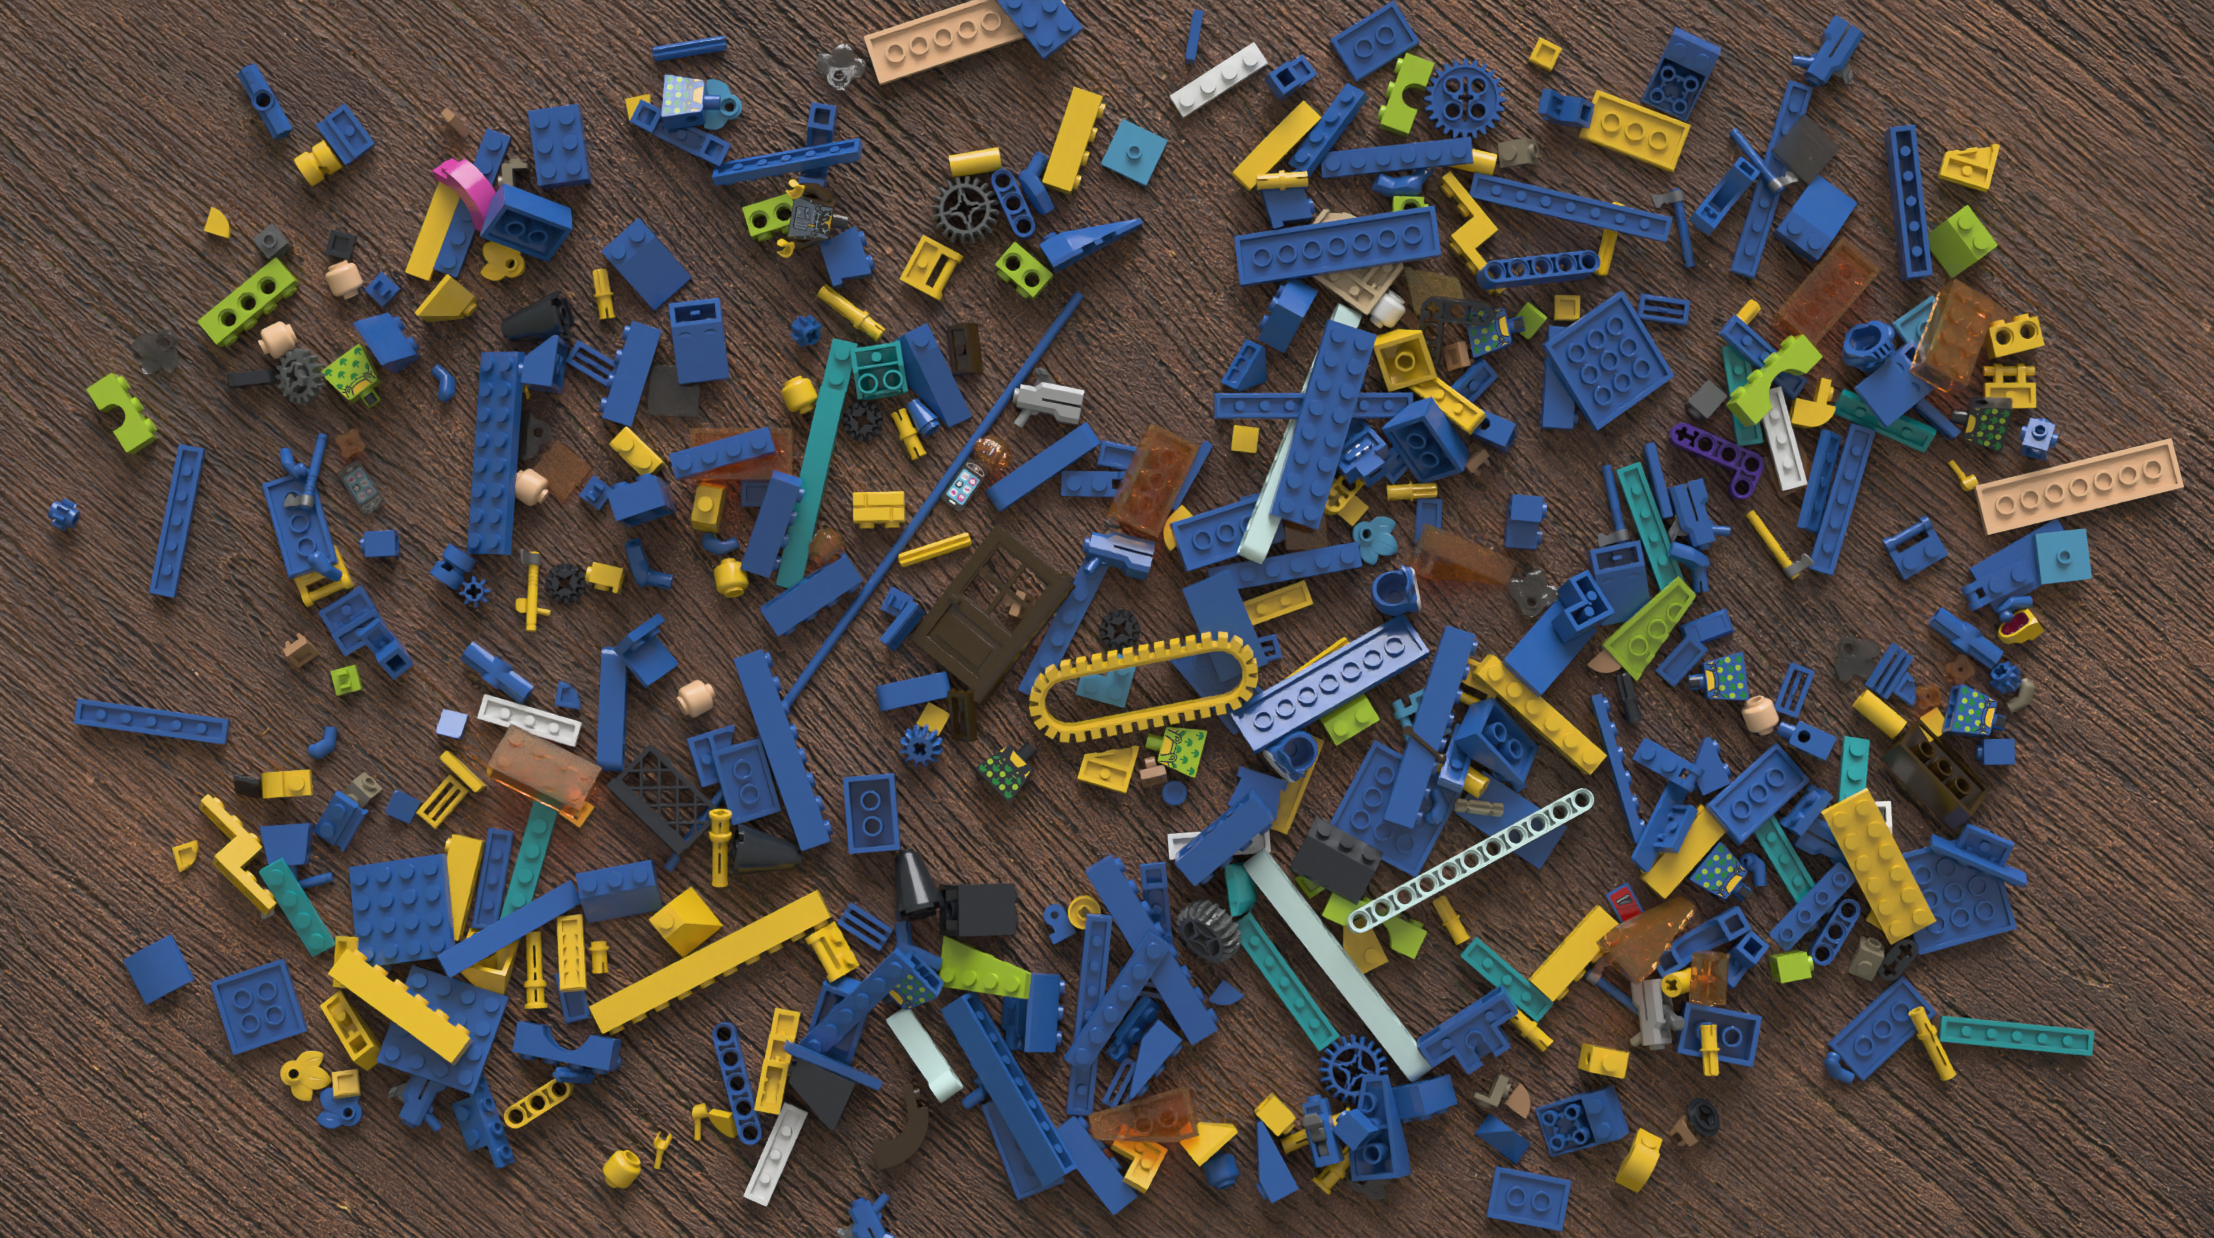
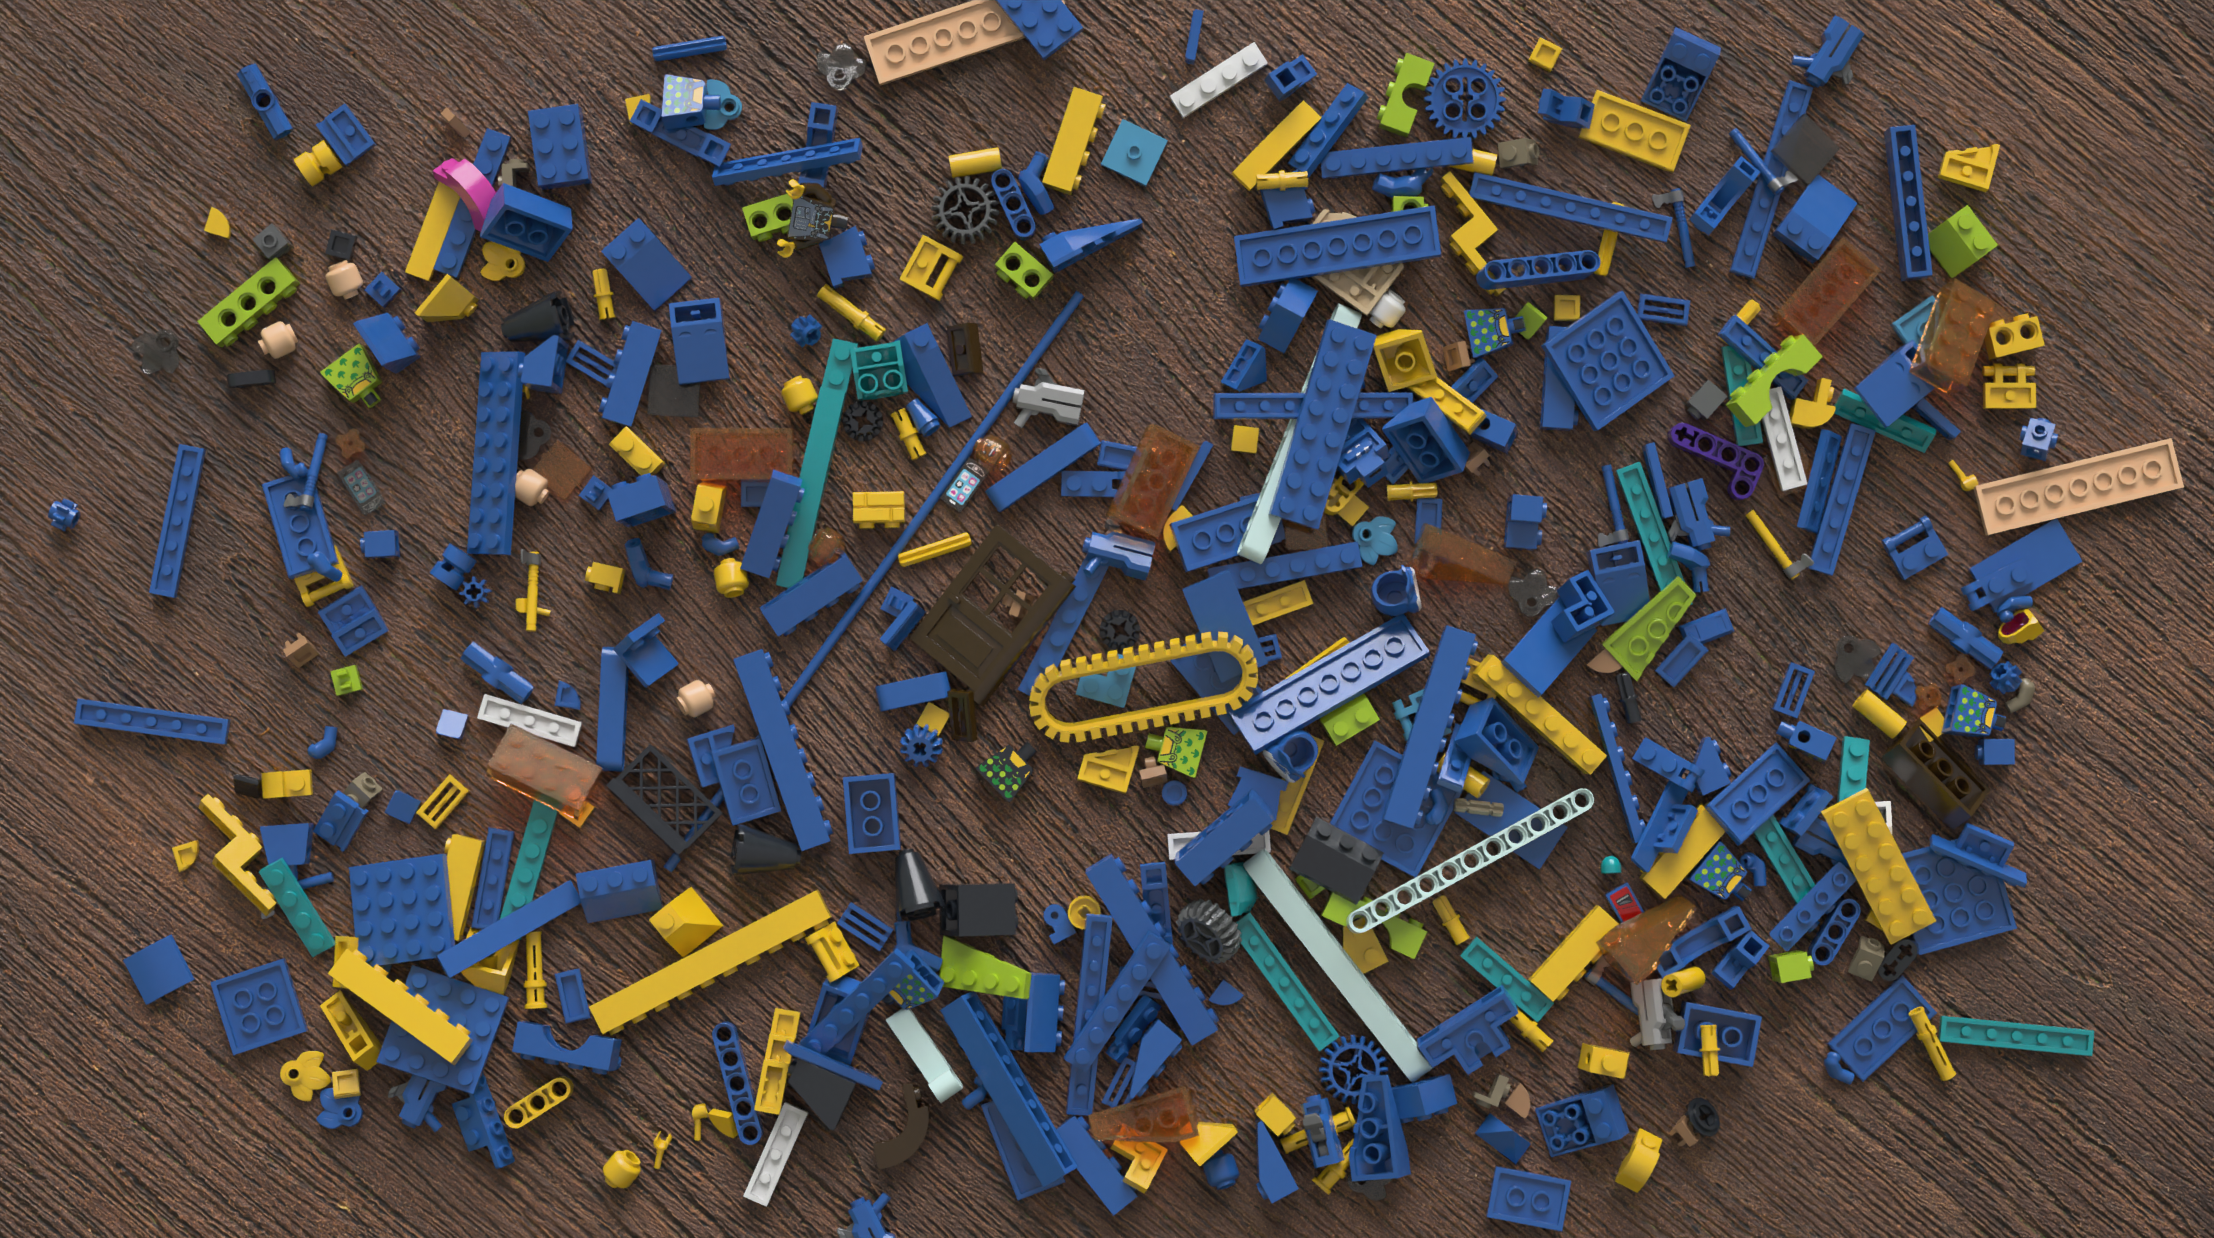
lime arch [86,373,158,455] -> none
dark grey gear [276,348,325,404] -> none
blue brick [358,618,414,680] -> none
blue arm [430,364,456,402] -> none
yellow tile [440,751,486,792] -> none
black gear [545,563,586,604] -> none
blue axle [553,1067,595,1084] -> none
yellow plate [557,914,587,993] -> none
yellow pin [589,941,609,973] -> none
blue arch [669,426,777,481] -> none
yellow pin [709,809,732,887] -> none
blue tile [1329,0,1420,83] -> none
blue brick [1332,1109,1379,1151] -> none
dark brown hinge [1403,725,1447,764] -> none
clear yellow wing [1404,267,1464,316] -> none
black beam [1419,296,1496,368] -> none
torso [1687,652,1749,701] -> none
clear orange hinge [1689,950,1730,1006] -> none
light nougat head [1742,696,1779,735] -> none
blue helmet [1842,321,1895,373] -> none
black torso [1949,397,2013,452] -> none
dark azure plate [2034,529,2092,585] -> none
none -> teal hinge [1601,856,1622,874]

